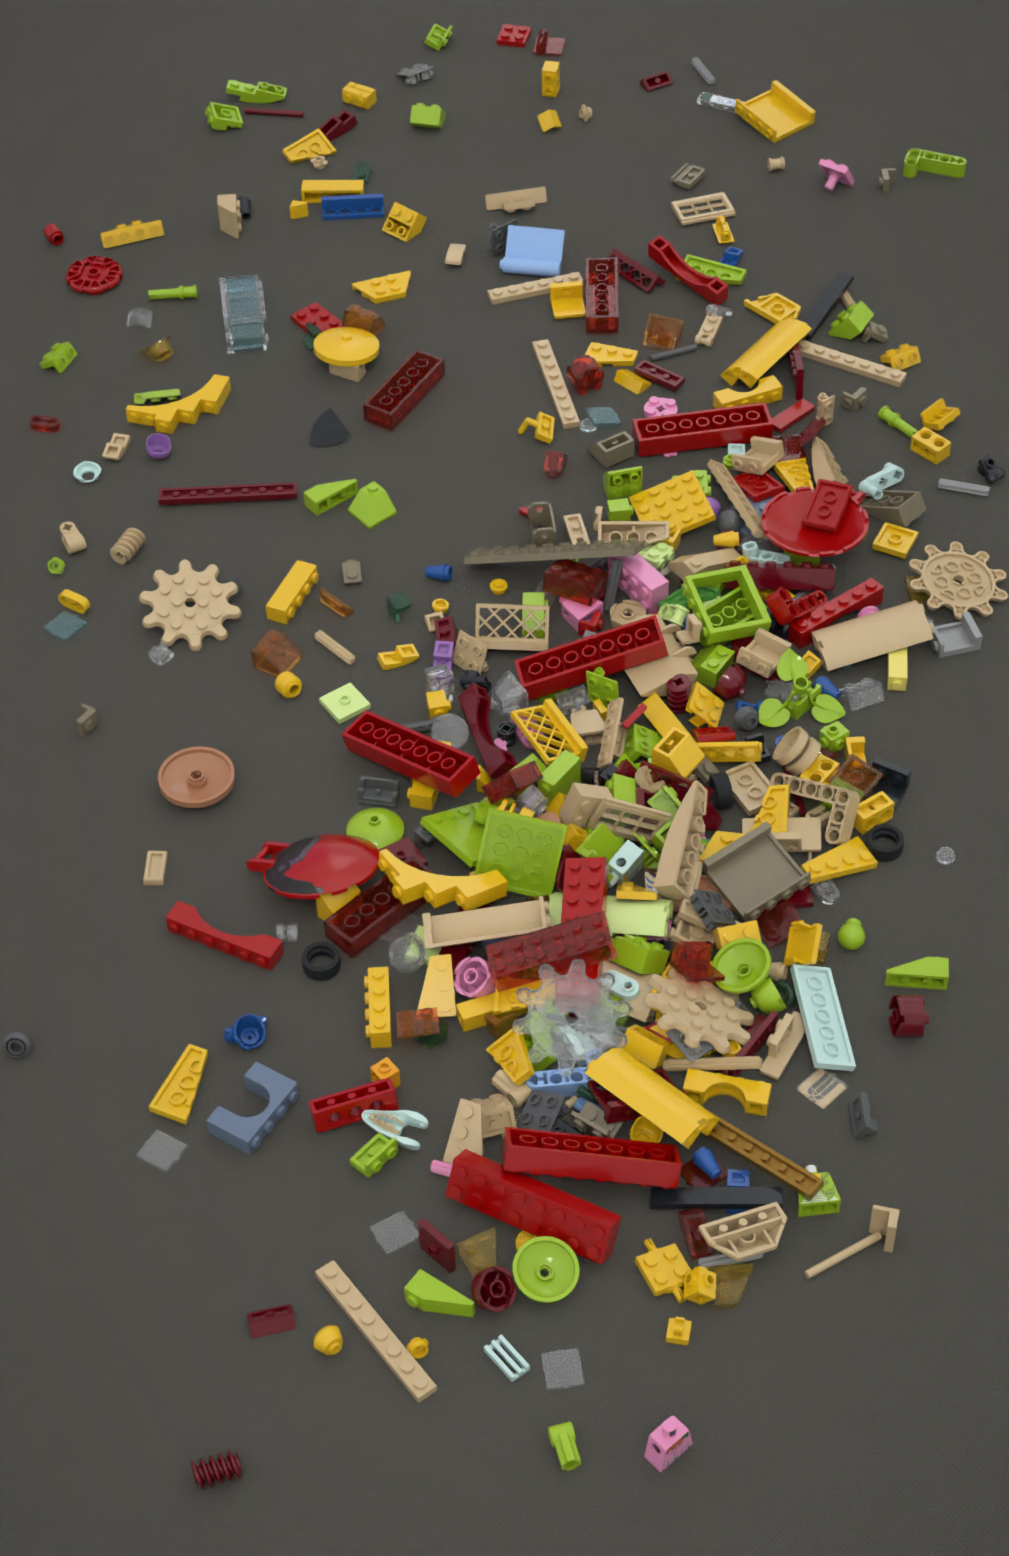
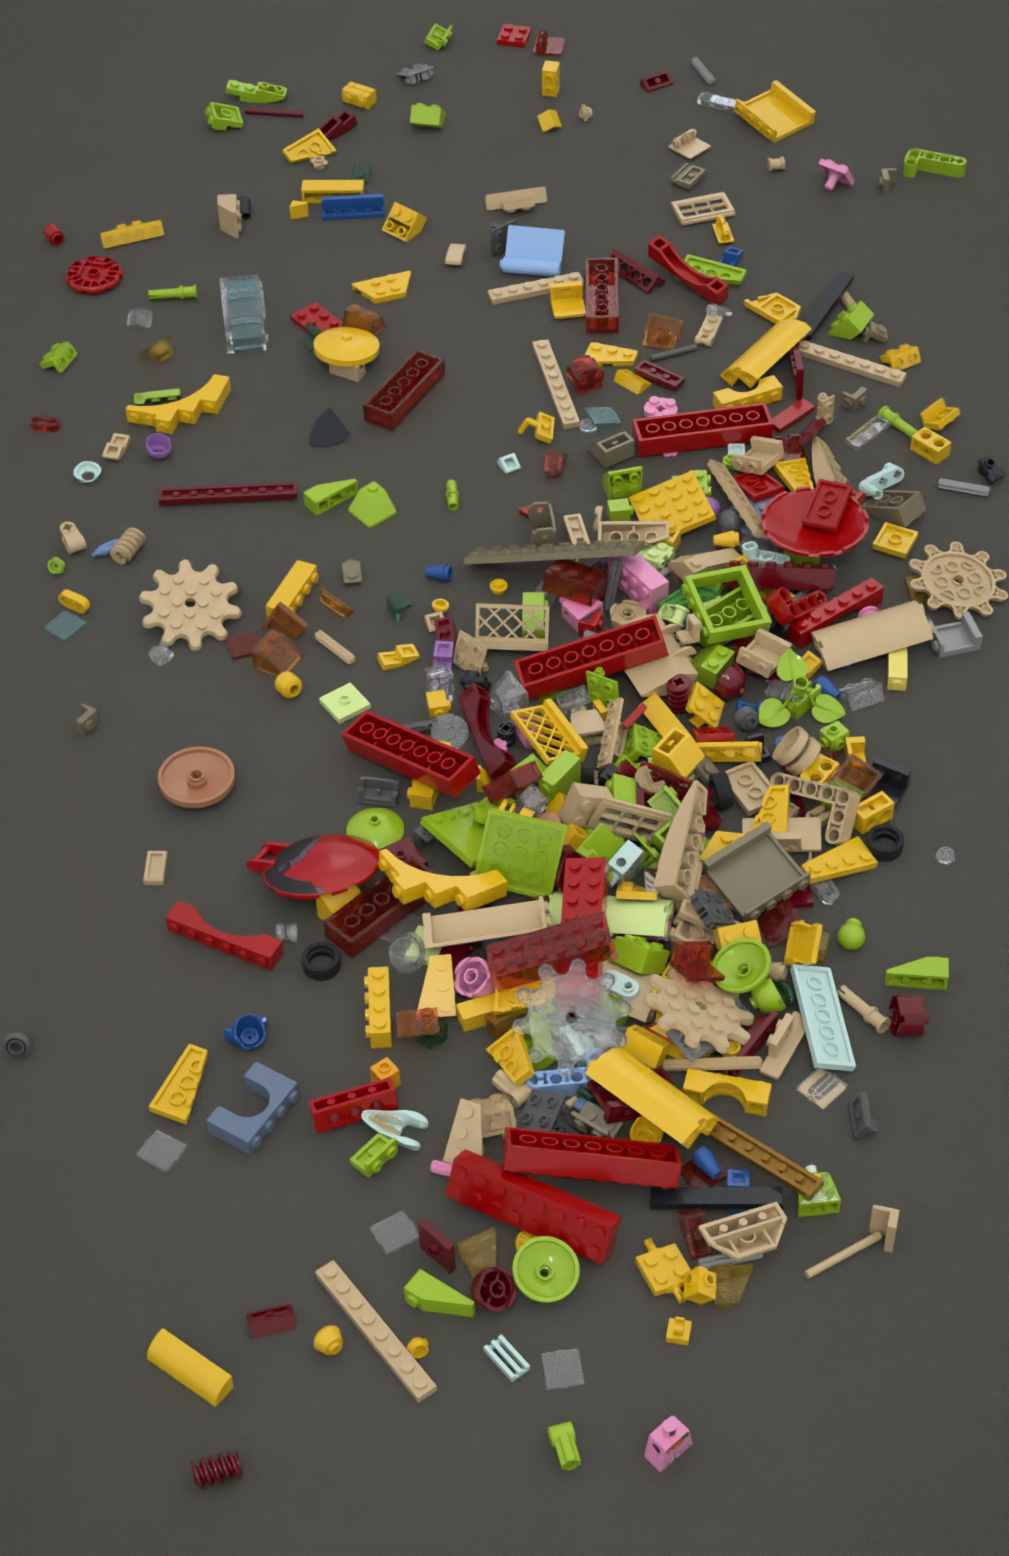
none -> medium blue piece [91,539,118,557]
none -> yellow brick [147,1328,234,1407]
none -> clear red piece [225,630,264,660]
none -> dark orange wing [262,601,309,639]
none -> lime pin [445,480,459,511]
none -> light aqua slope [497,453,521,474]
none -> tan hinge [668,129,711,159]
none -> tan pin [837,985,892,1034]
none -> clear plate [844,415,891,452]

